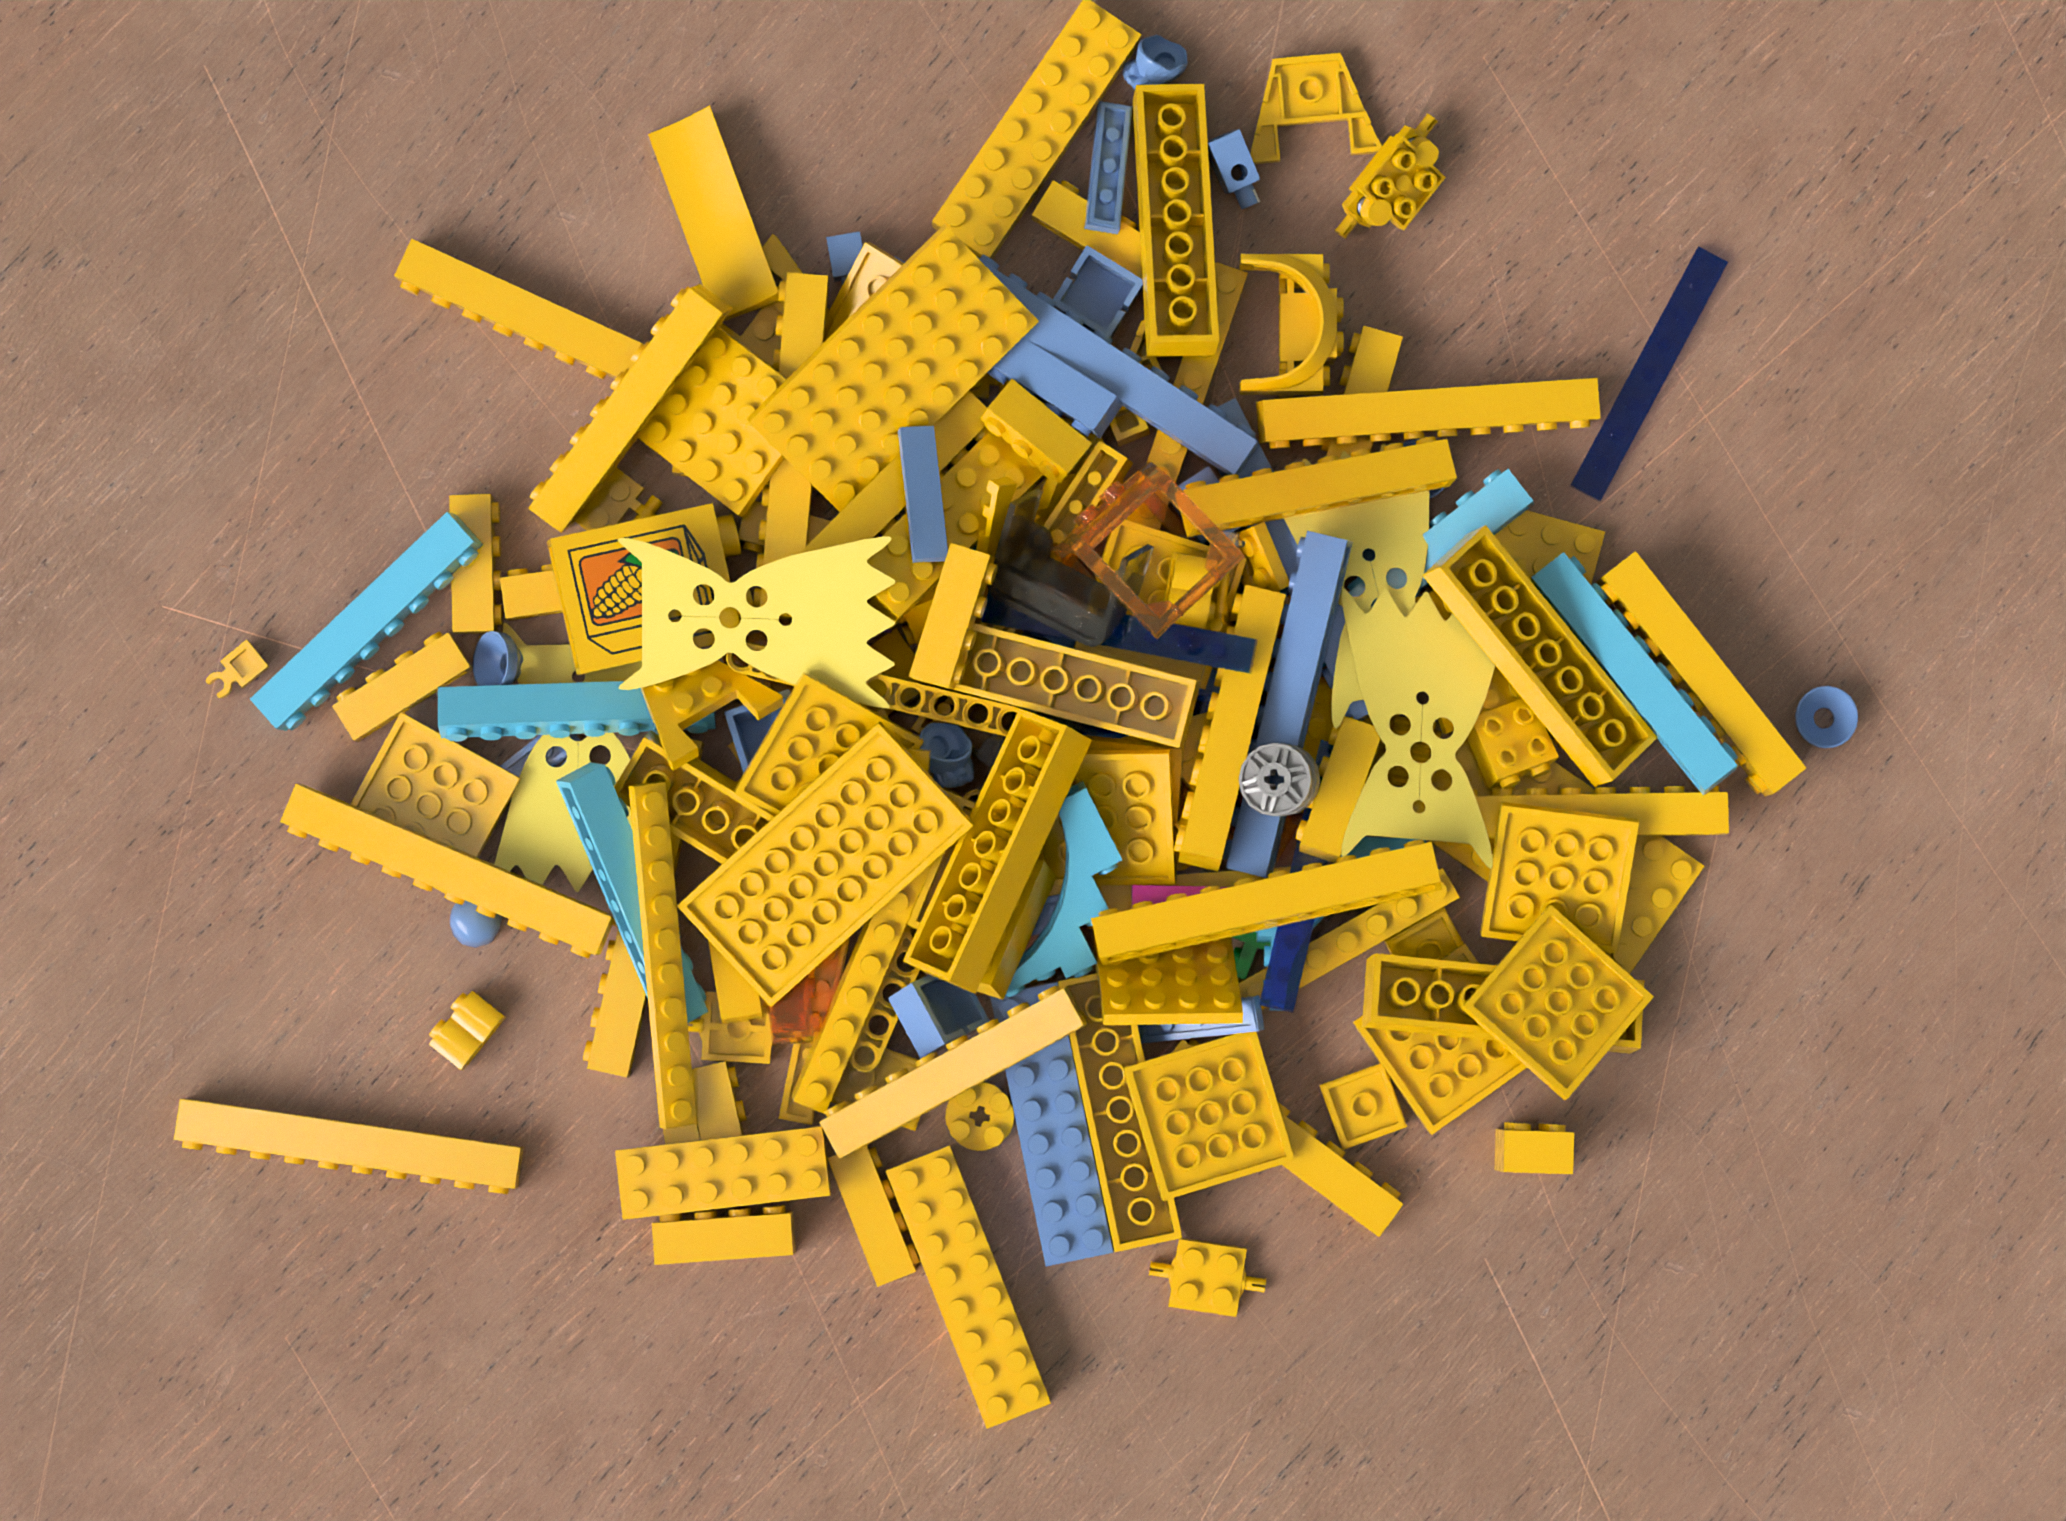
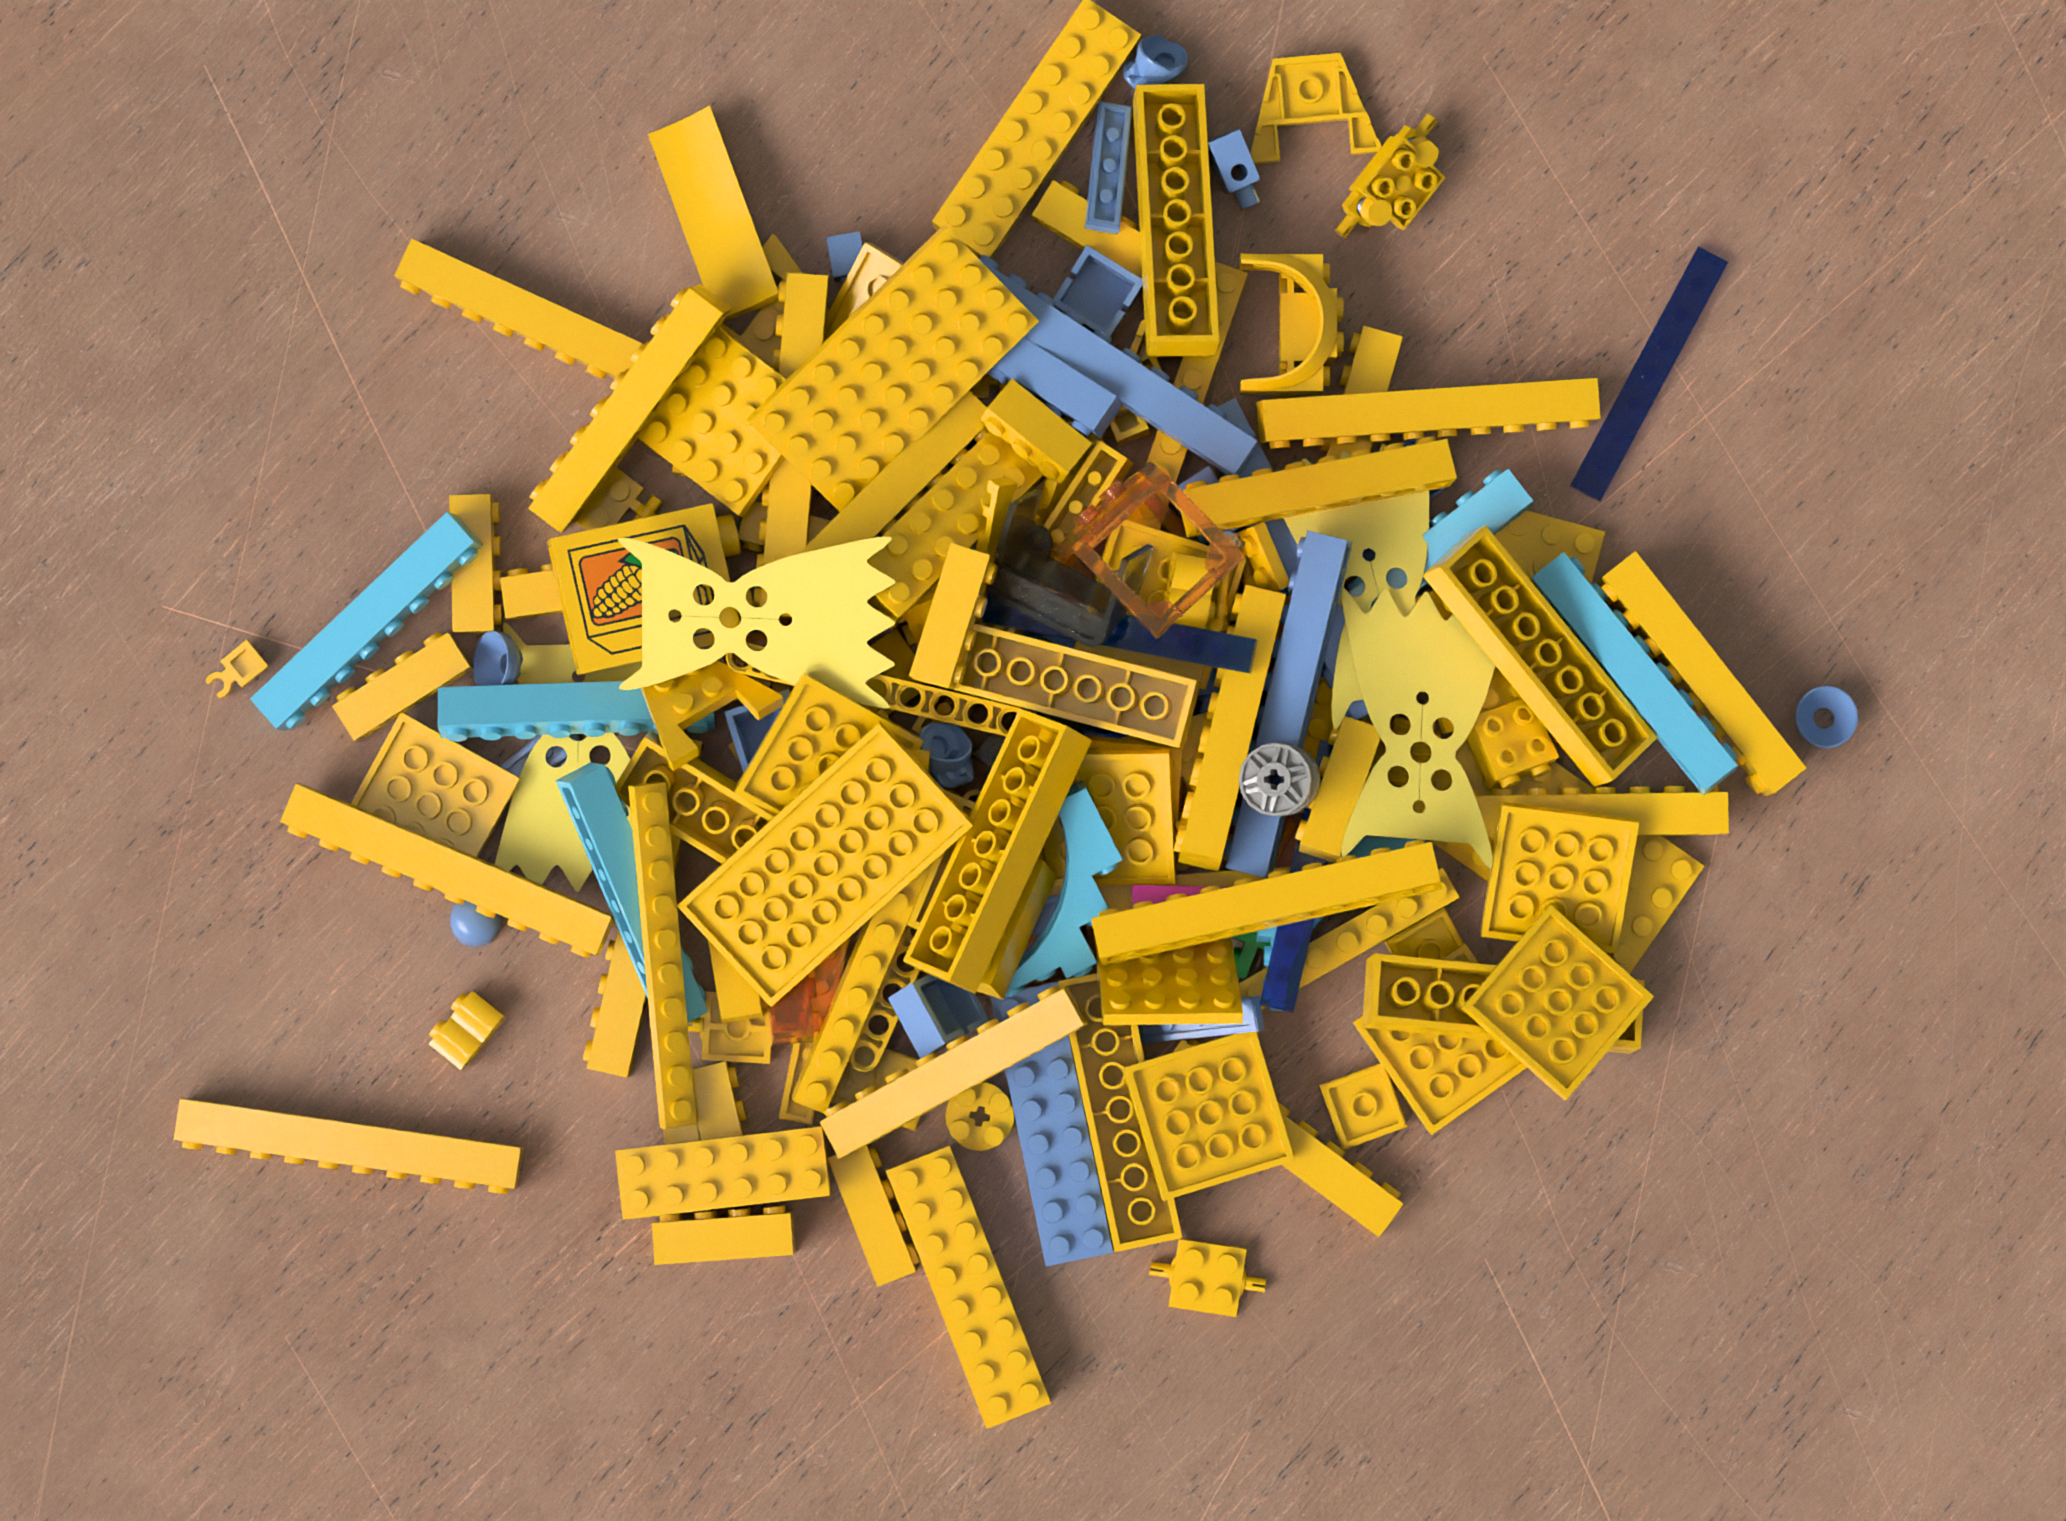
medium blue tile [898,426,948,563] -> none
yellow brick [1494,1122,1574,1174] -> none

